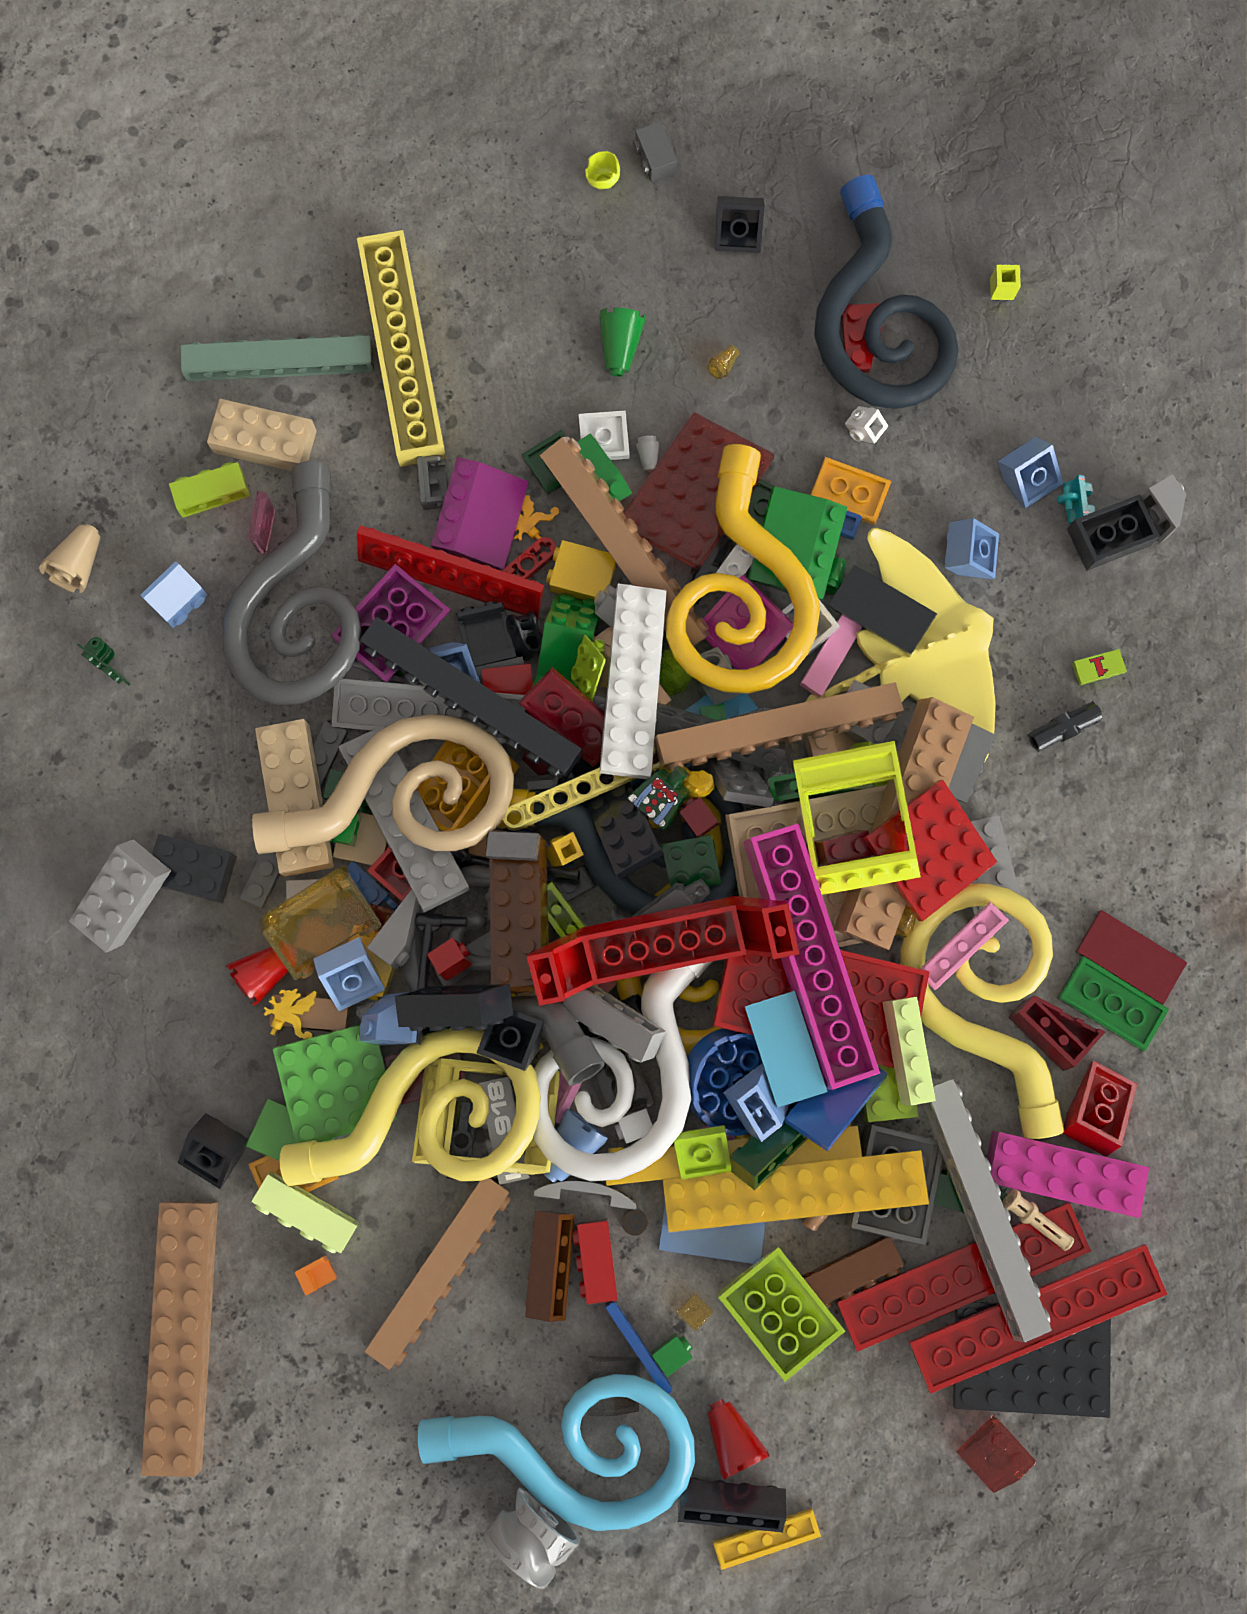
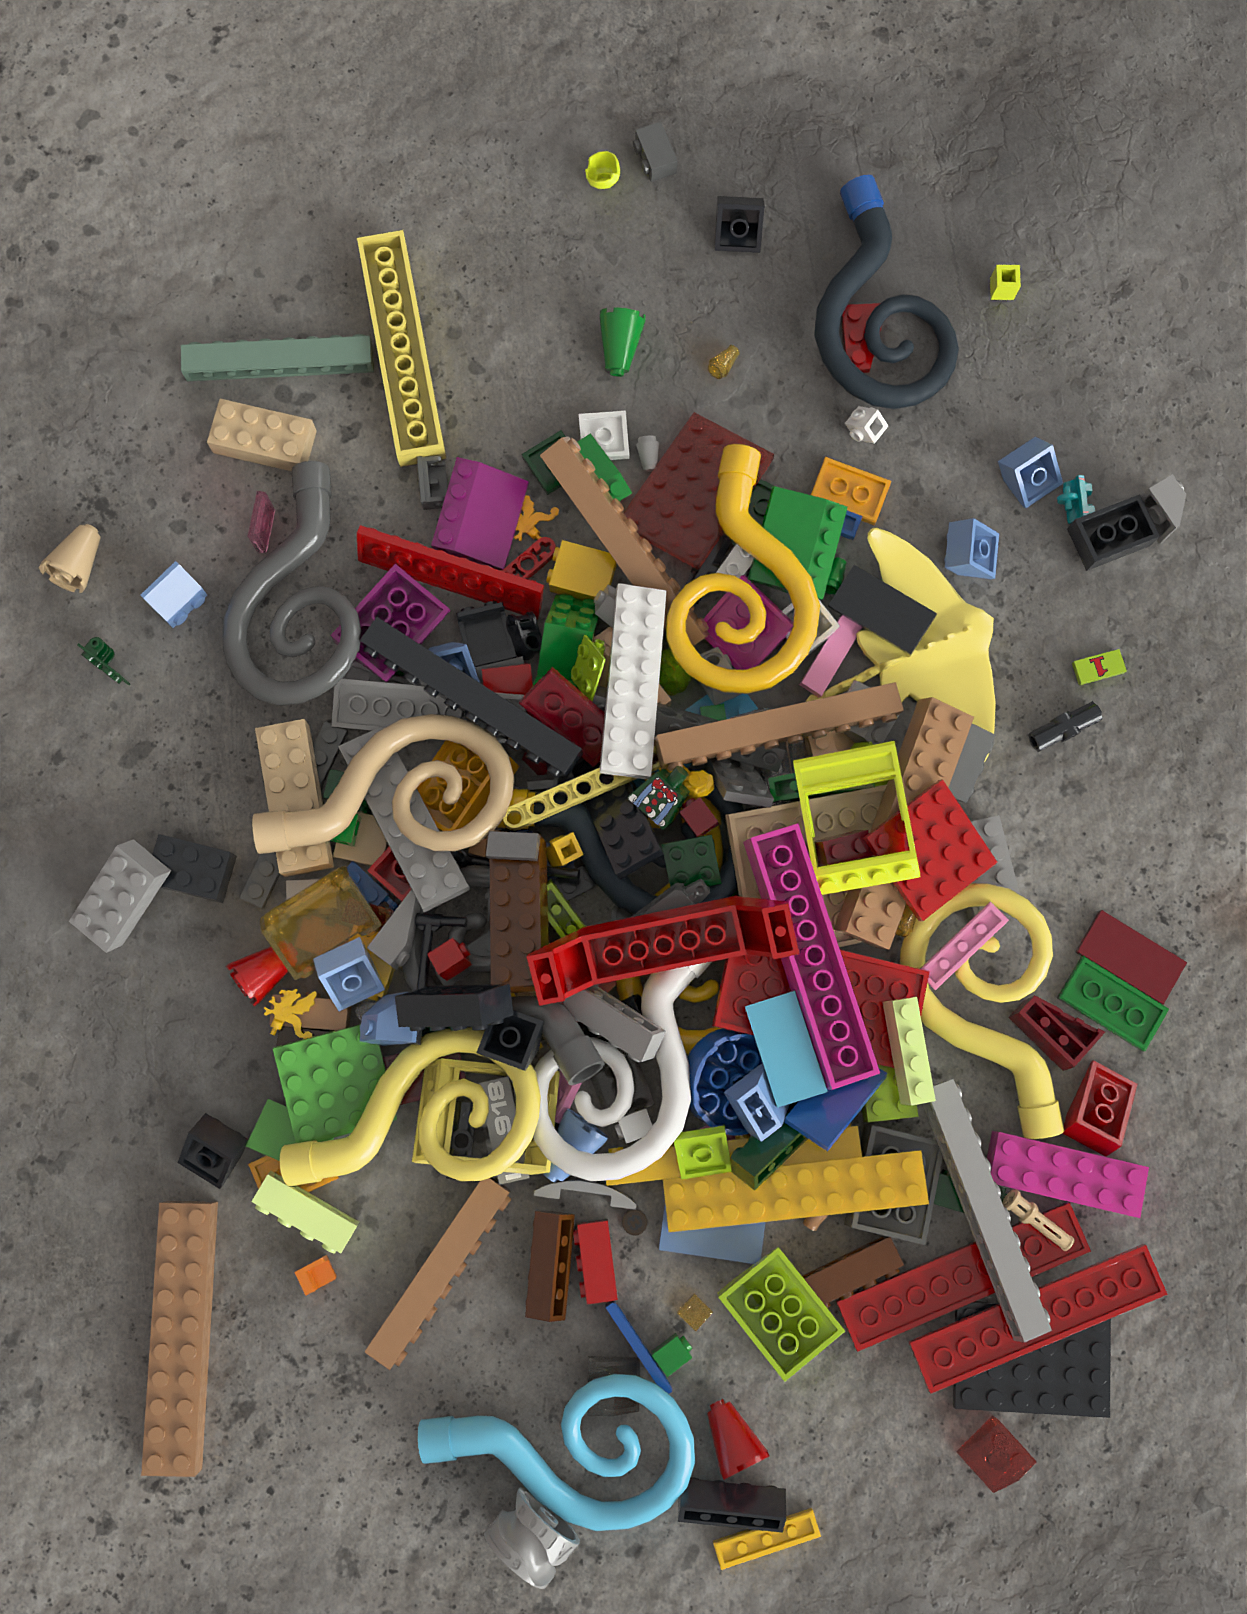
lime brick [169,462,251,518] -> none

